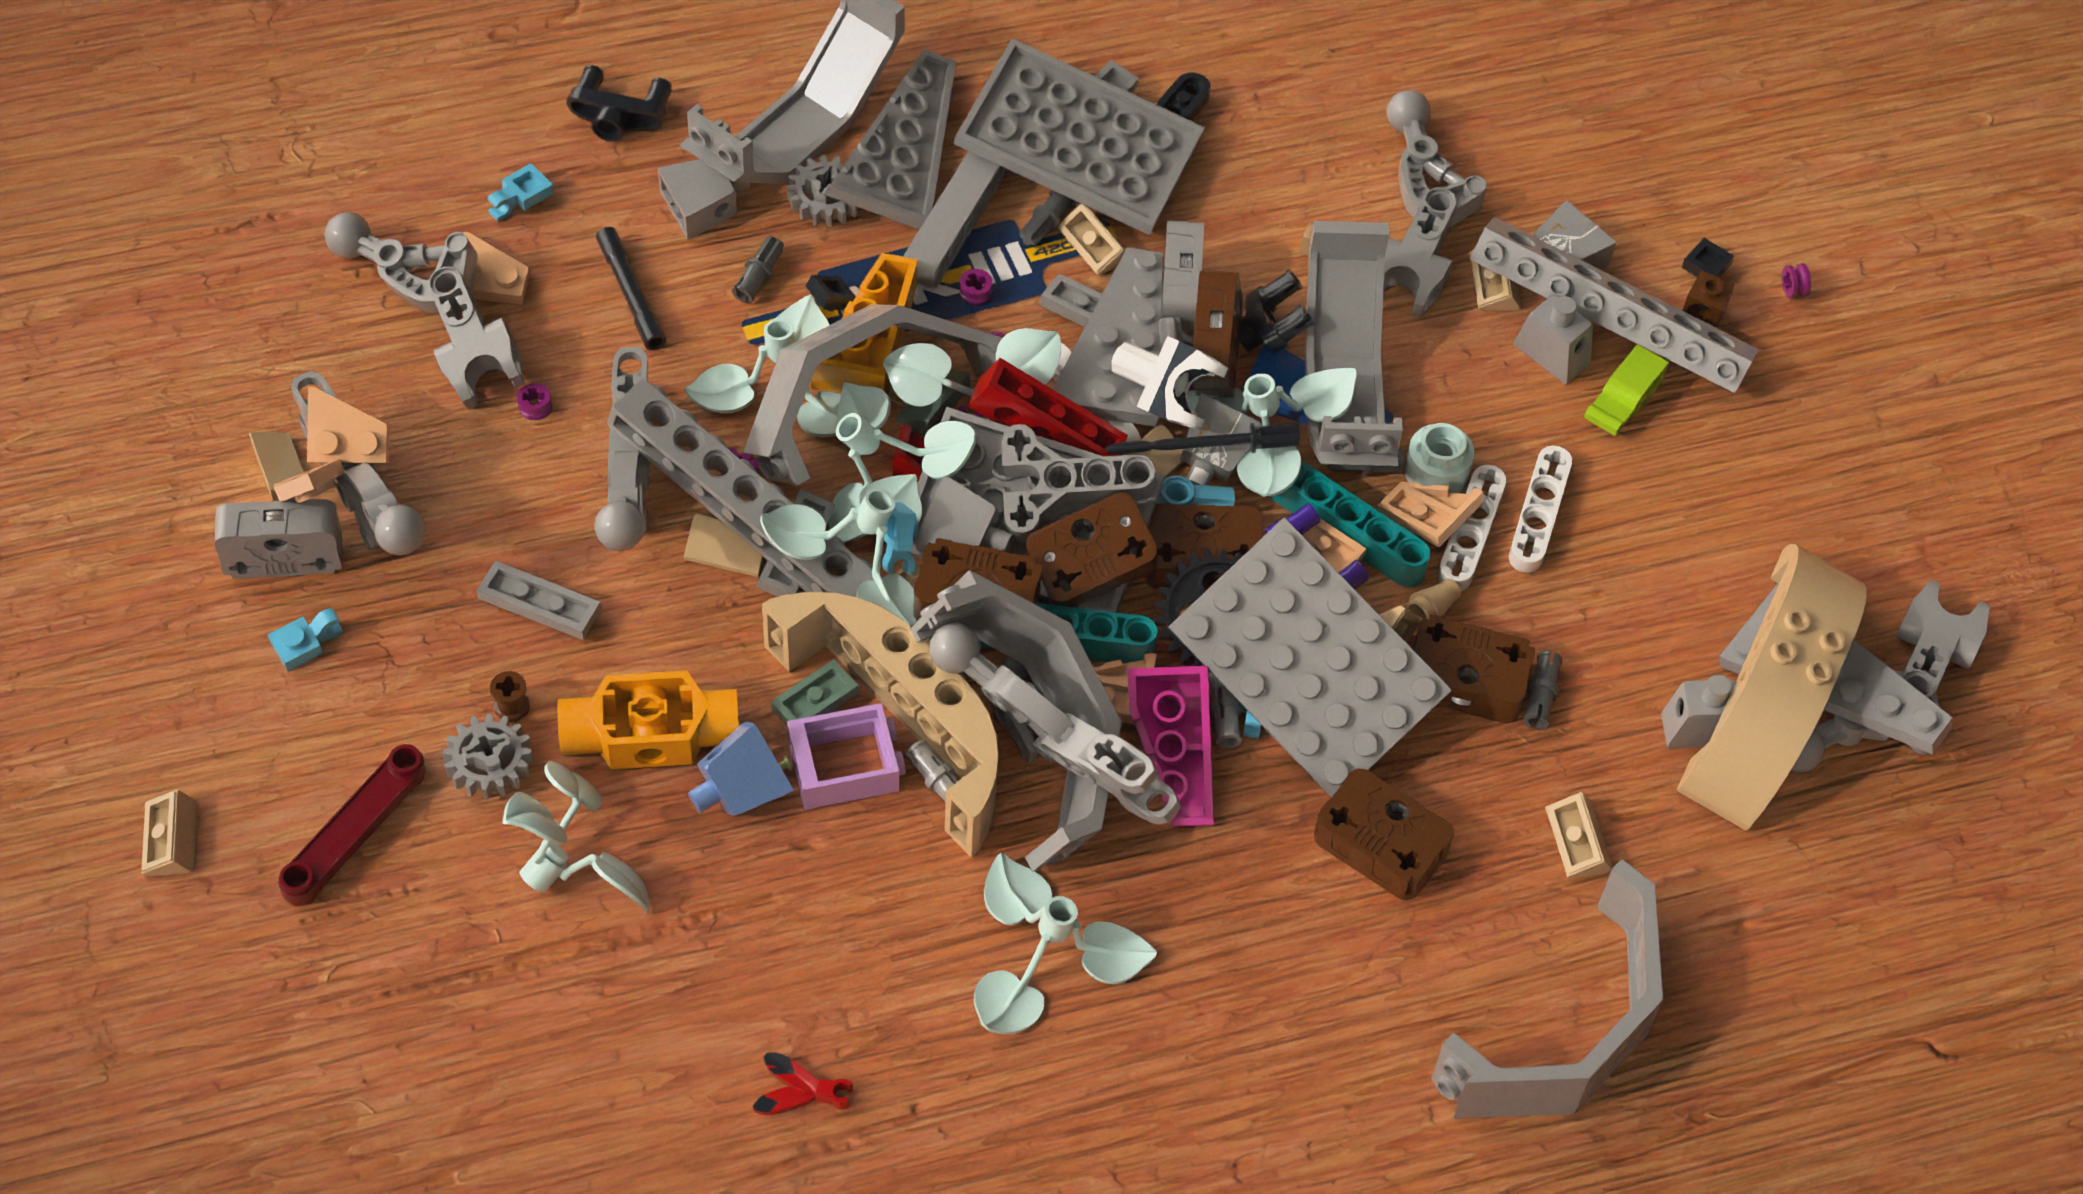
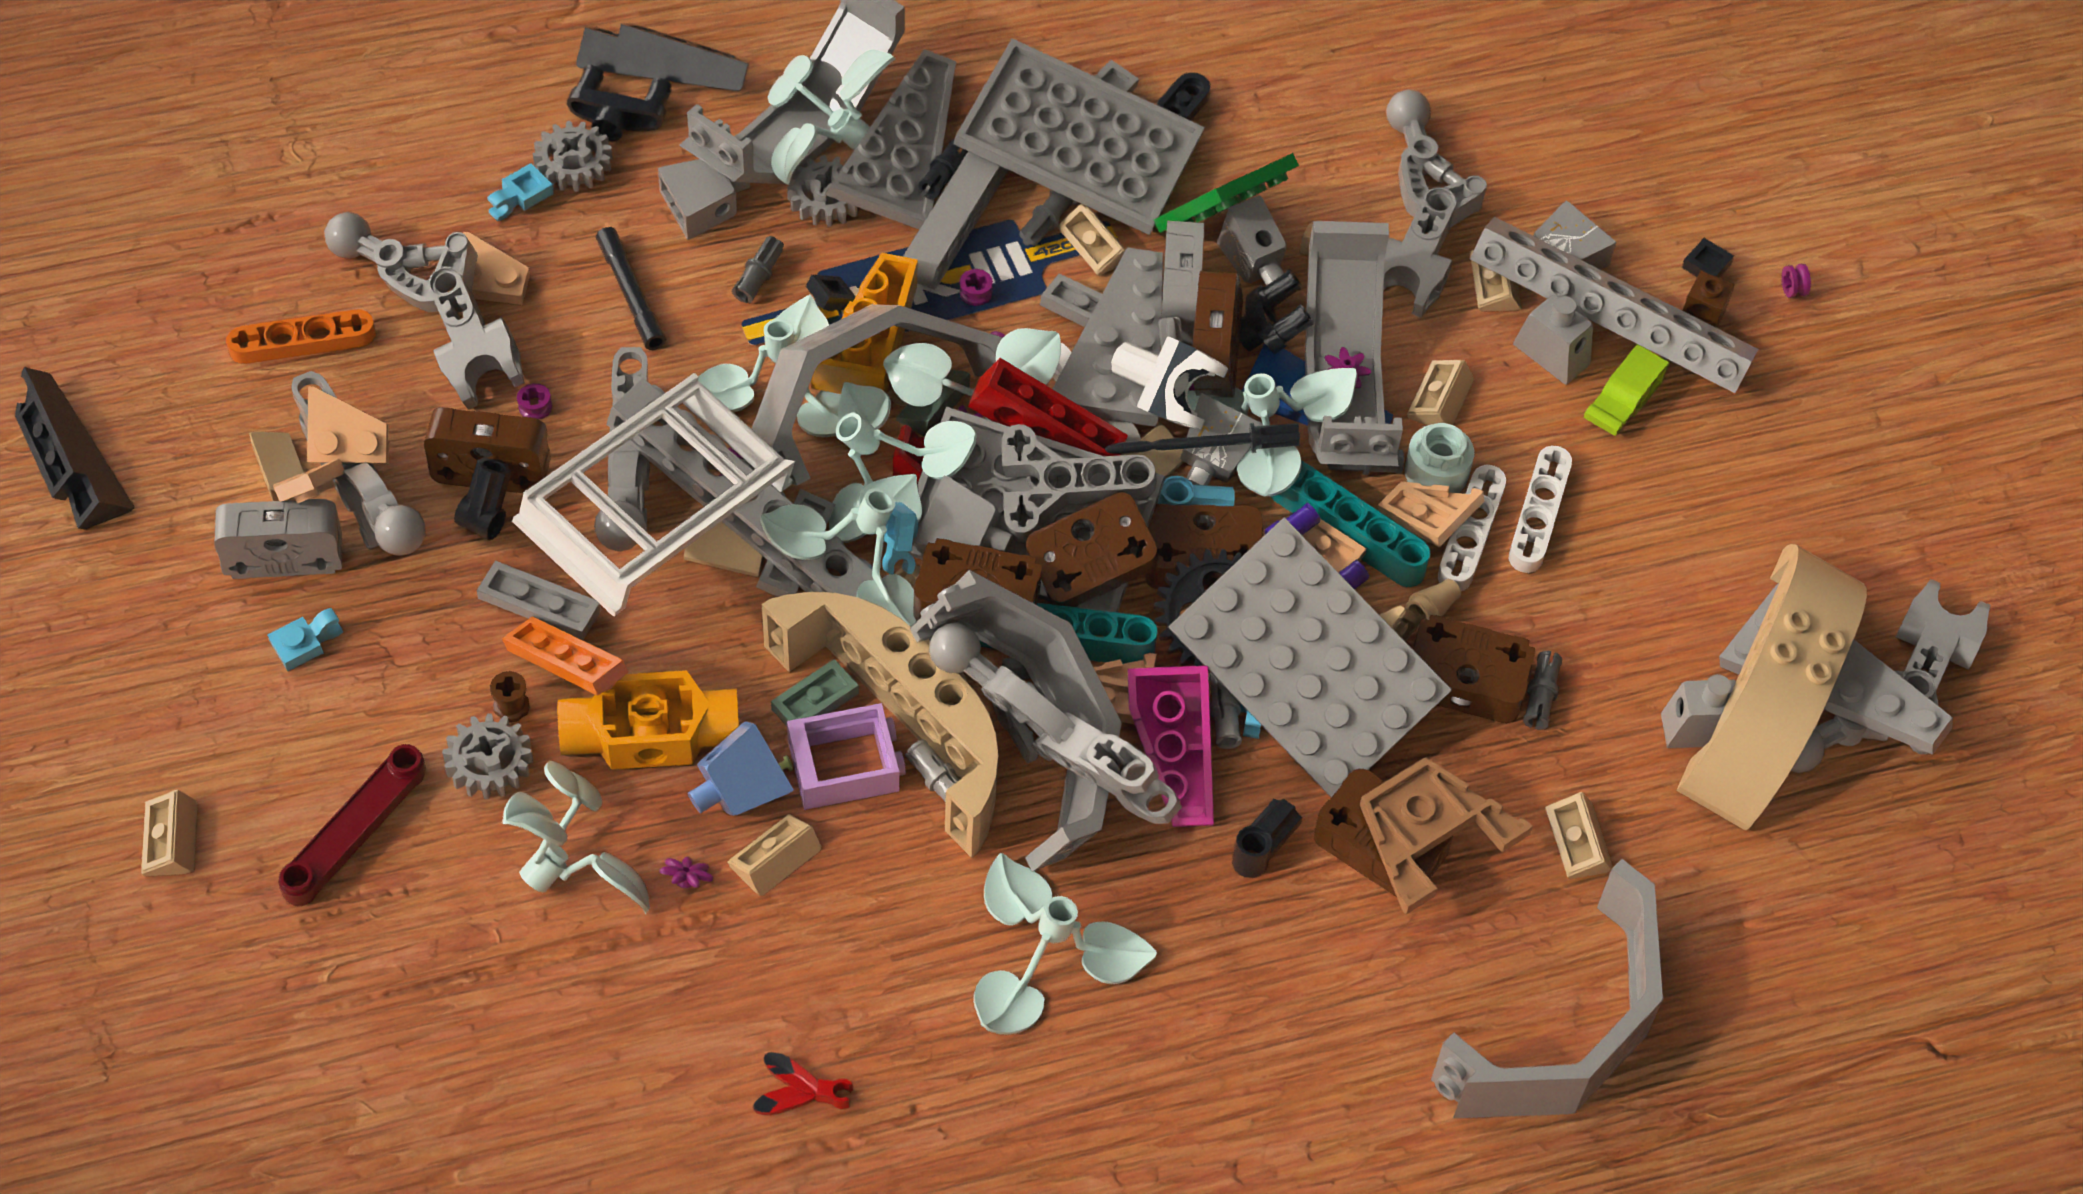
none -> black wedge [15,367,134,530]
none -> orange beam [226,309,376,364]
none -> reddish brown axle [424,407,551,493]
none -> black piece [454,457,512,541]
none -> orange plate [502,616,629,696]
none -> white piece [512,373,795,616]
none -> light grey gear [533,121,612,192]
none -> black wedge [576,23,749,91]
none -> magenta plant [659,856,713,888]
none -> tan slope [728,814,821,896]
none -> light aqua plant [768,49,896,185]
none -> black pin [918,139,968,199]
none -> green plate [1154,153,1299,233]
none -> light grey torso [1217,195,1287,285]
none -> black piece [1232,799,1302,878]
none -> magenta plant [1325,347,1371,388]
none -> medium nougat wing [1360,757,1533,914]
none -> tan slope [1407,360,1474,425]

